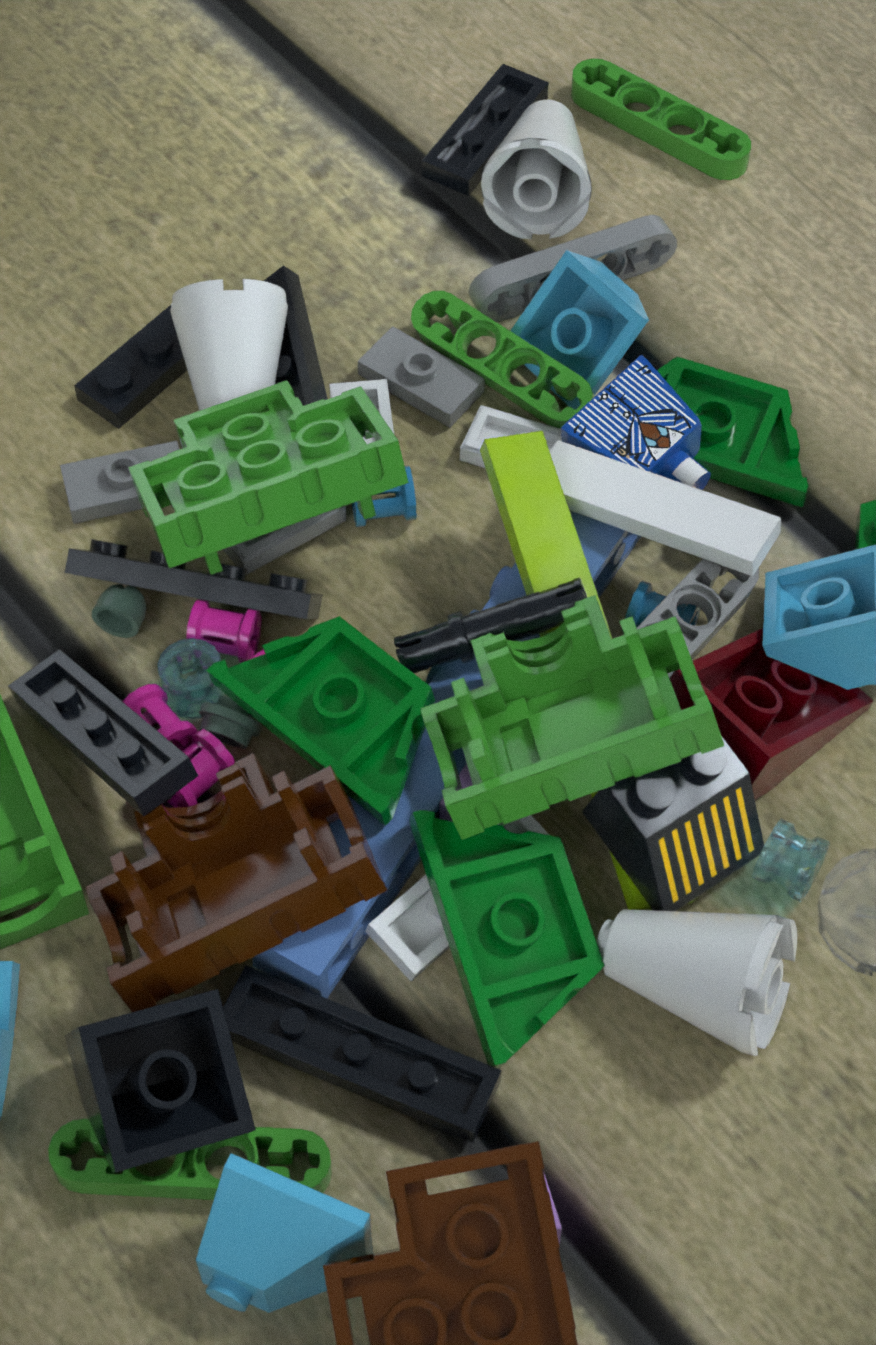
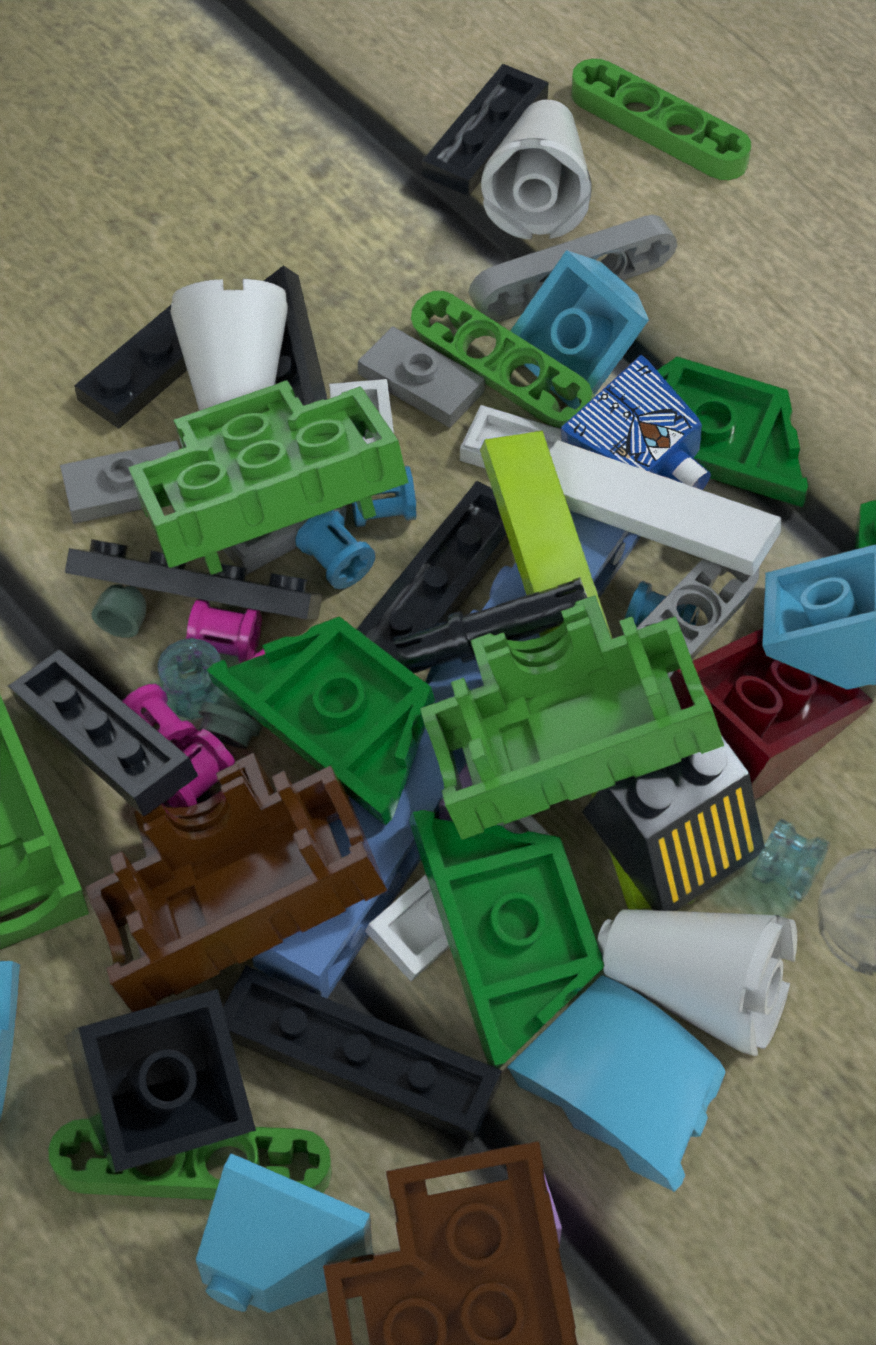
none -> dark azure bush [295,510,375,589]
none -> black plate [357,481,510,662]
none -> medium azure slope [507,975,726,1192]

